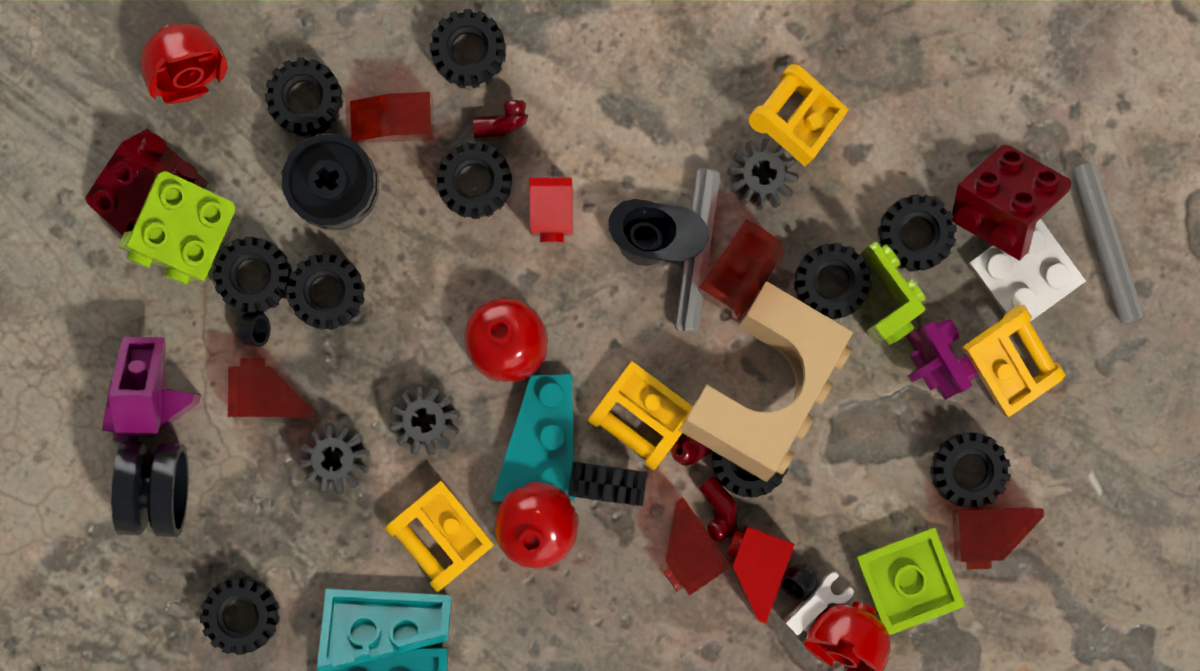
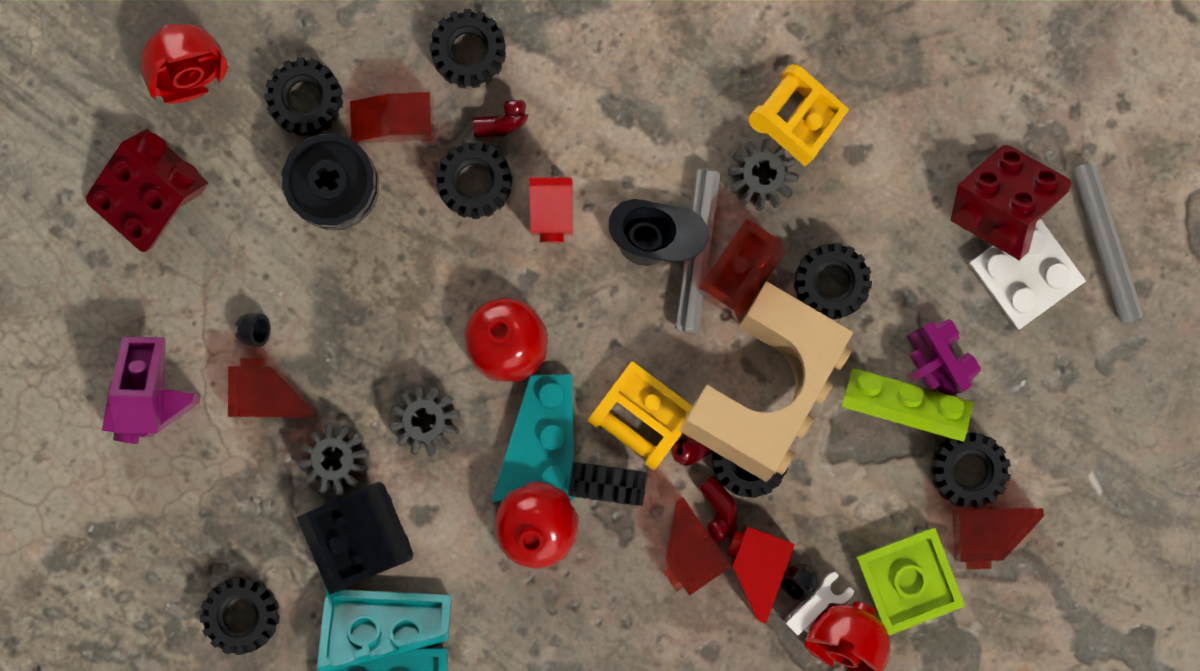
black wheel [111,441,189,537] -> none
lime bracket [118,172,235,286] -> none
black tyre [212,237,292,313] -> none
black tyre [287,253,365,330] -> none
yellow plate [384,480,495,593] -> none
lime bracket [861,241,926,345] -> none
black tyre [878,194,957,272] -> none
yellow plate [962,305,1066,418] -> none
none -> black bracket [296,482,413,595]
none -> lime plate [841,368,974,442]

